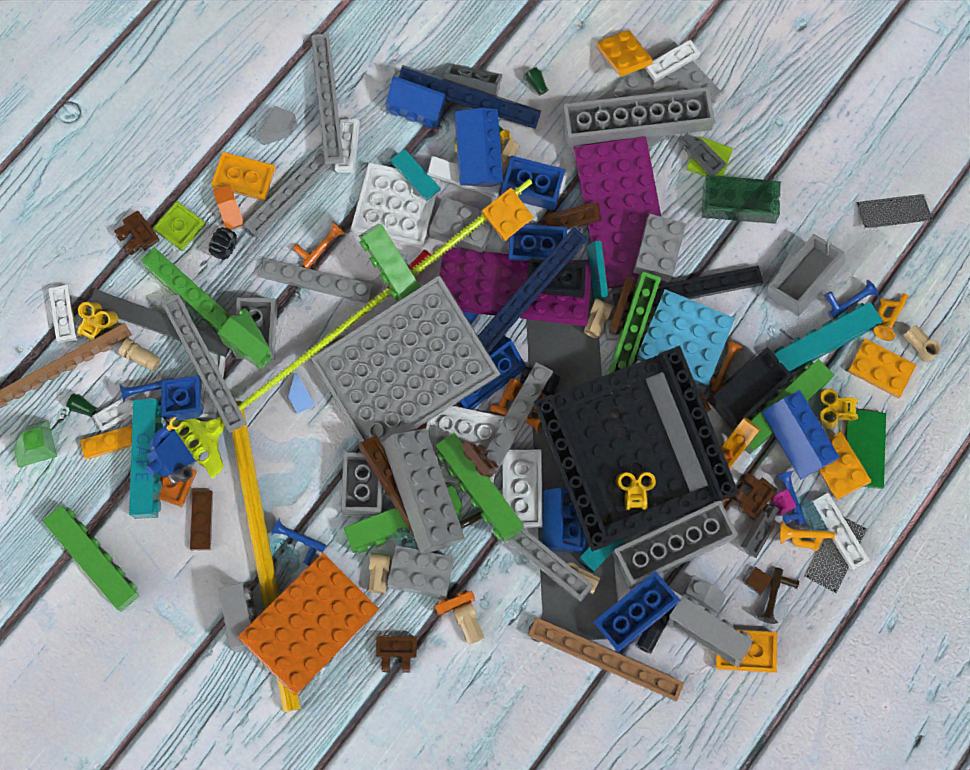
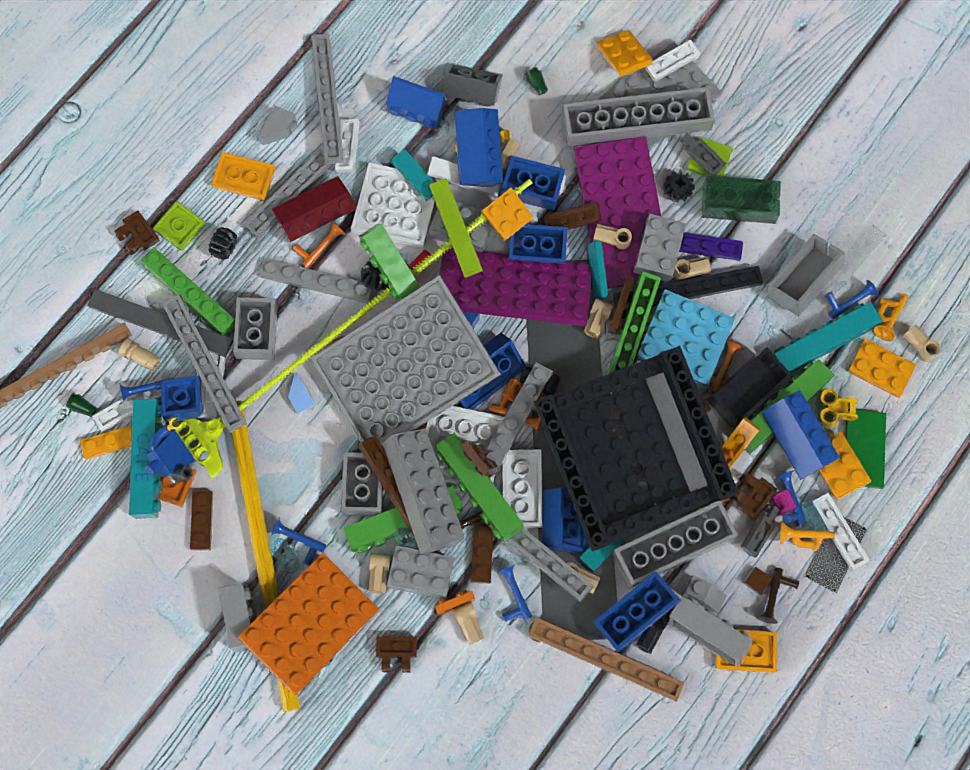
bright green slope [14,420,57,467] -> none
bright green brick [42,505,139,612] -> none
white plate [49,285,77,344] -> none
yellow piece [77,301,118,341] -> none
orange slope [212,184,244,230] -> none
bright green slope [218,308,272,370] -> none
dark blue tile [399,65,541,129] -> none
dark blue tile [478,227,588,353] -> none
black plate [528,259,586,298] -> none
yellow piece [615,472,656,510] -> none
flat silver sticker [856,194,933,229] -> none
none -> dark red slope [272,176,357,242]
none -> black gear [360,261,389,292]
none -> lime tile [429,178,483,278]
none -> reddish brown plate [471,523,493,584]
none -> blue piece [497,564,532,622]
none -> tan piece [593,224,632,249]
none -> black gear [663,170,695,202]
none -> tan piece [673,256,711,281]
none -> dark purple plate [679,233,743,261]

